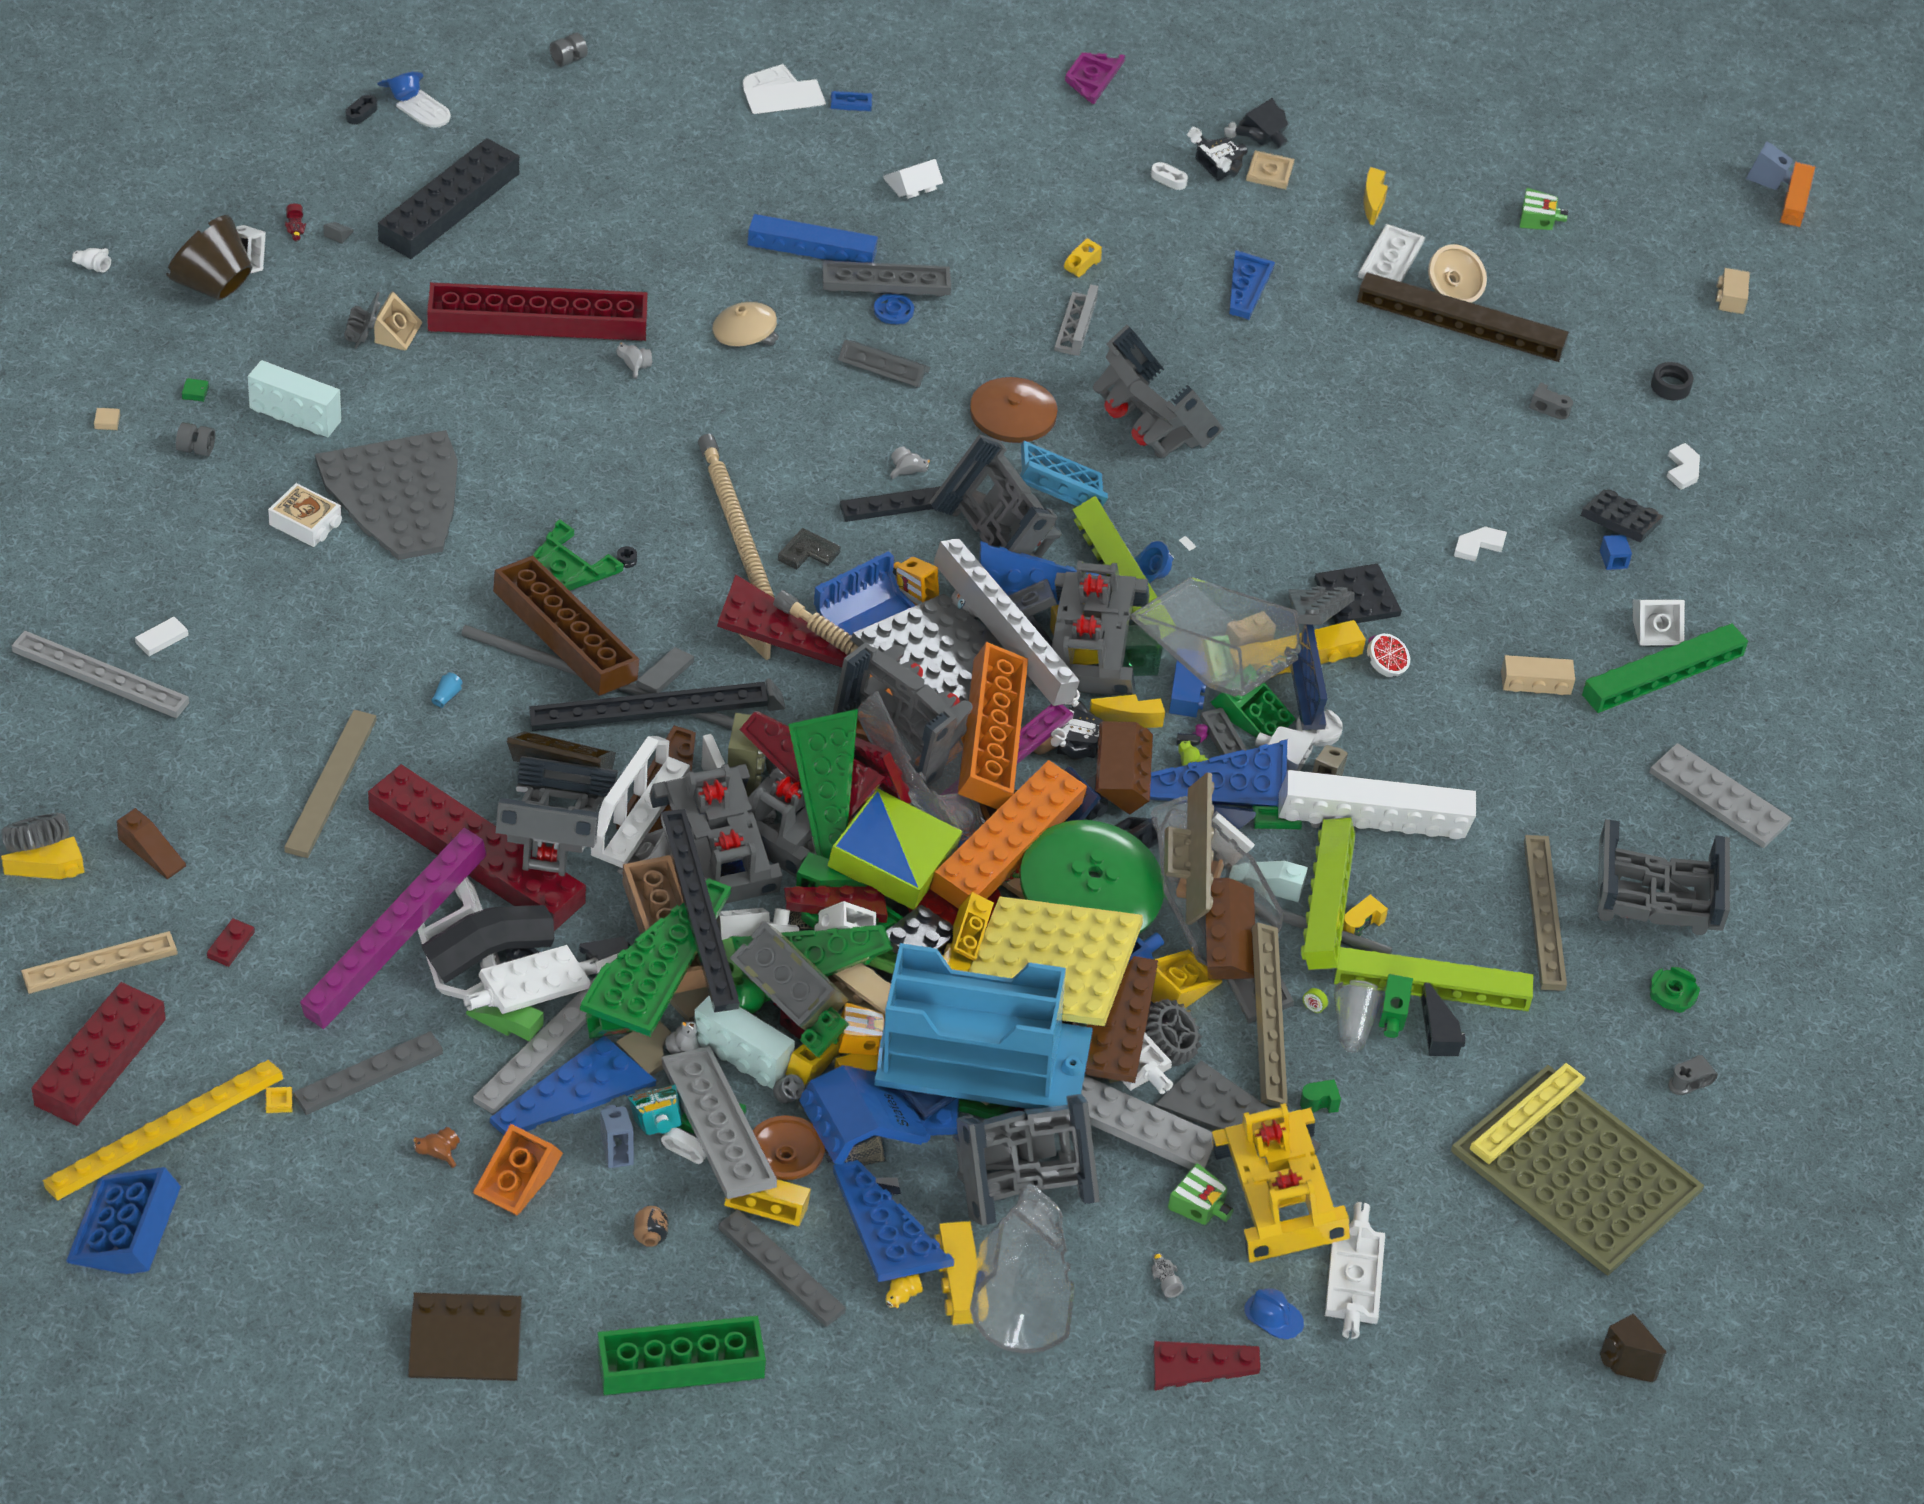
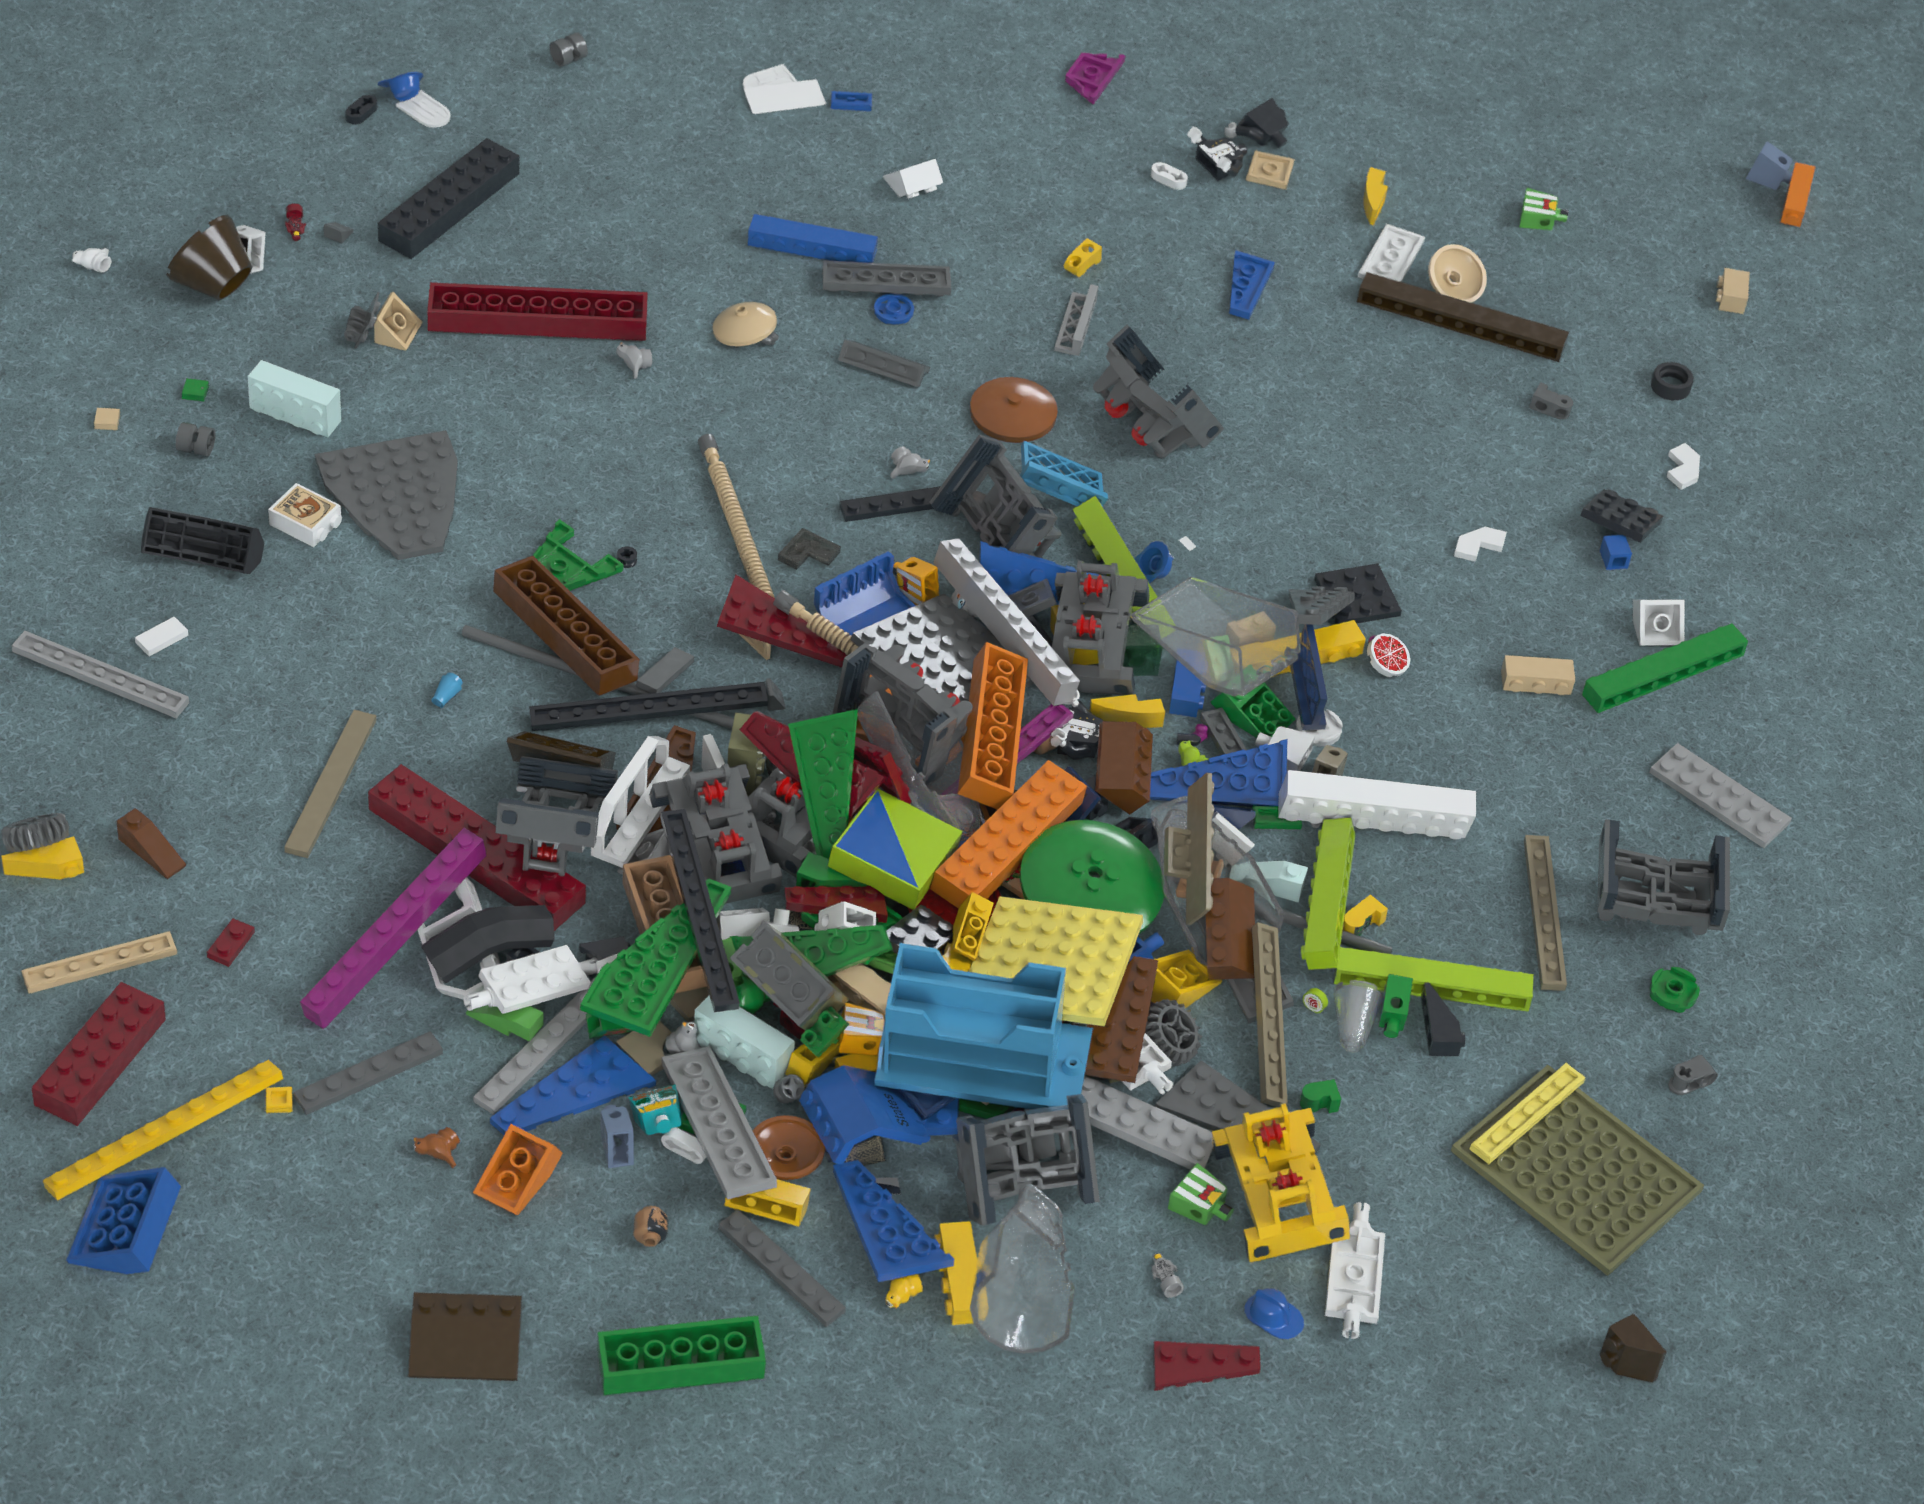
none -> black piece [141,507,265,574]

